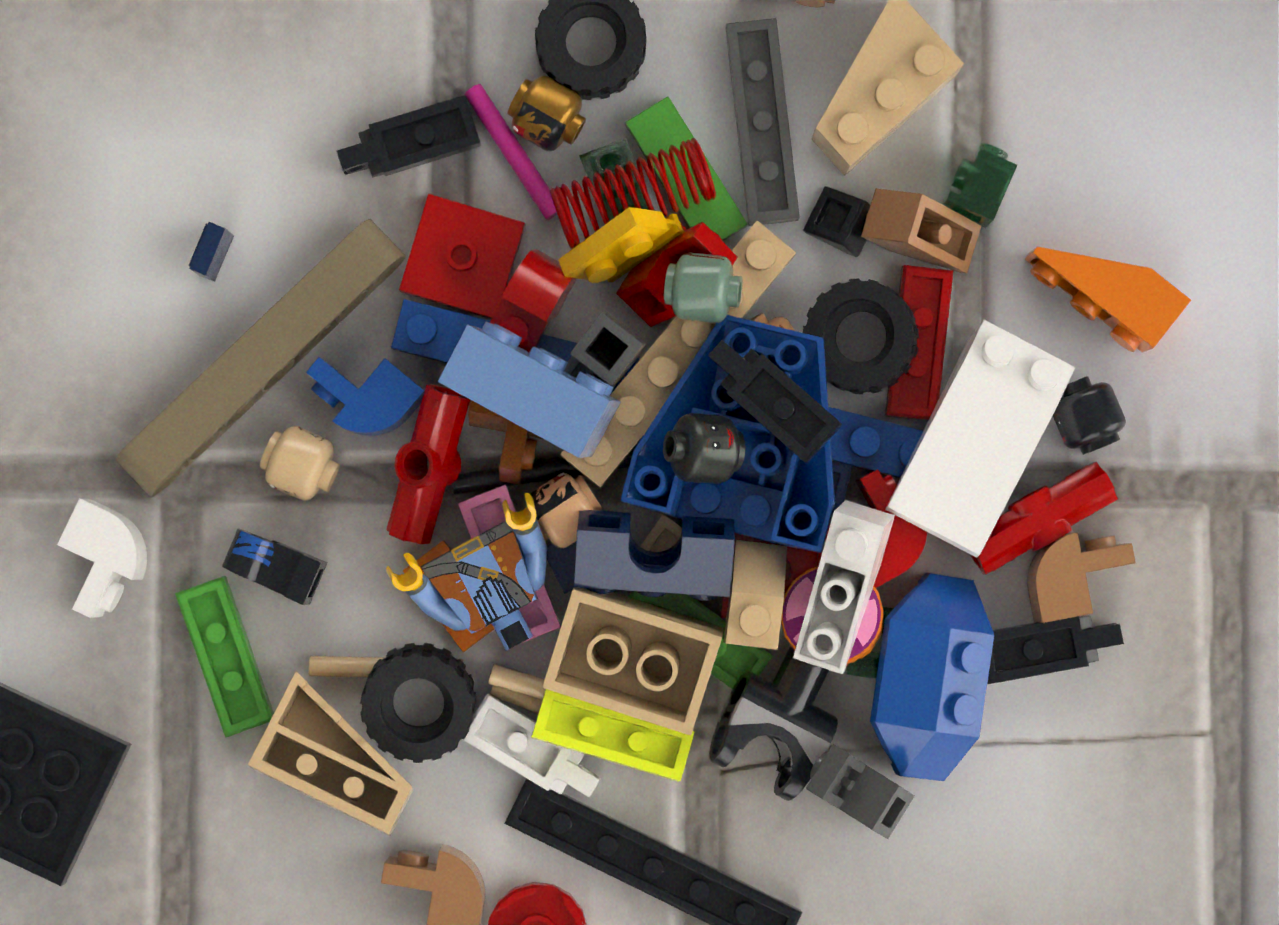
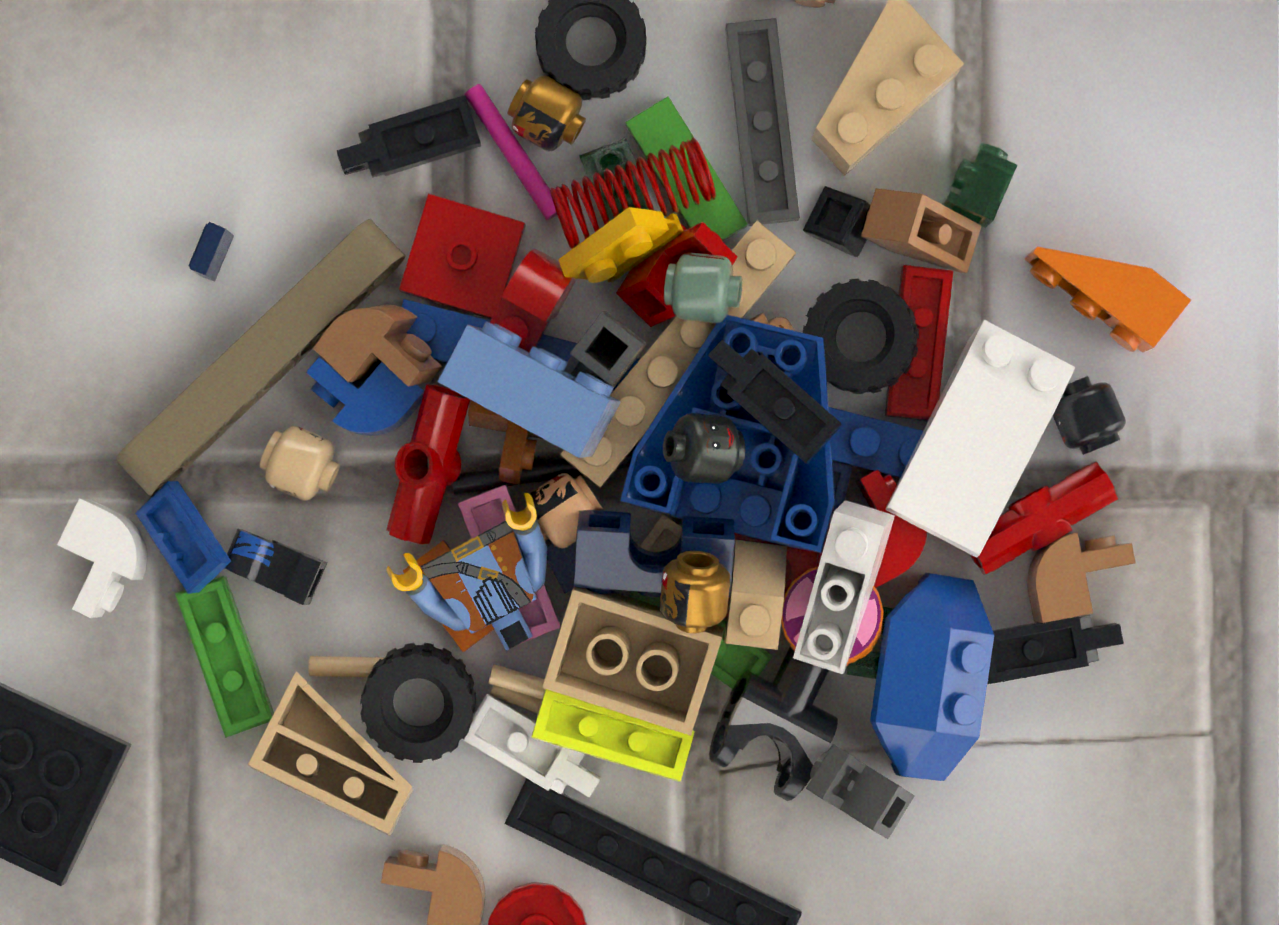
none -> blue plate [135,481,231,594]
none -> medium nougat brick [313,305,442,387]
none -> pearl gold head [660,551,730,633]

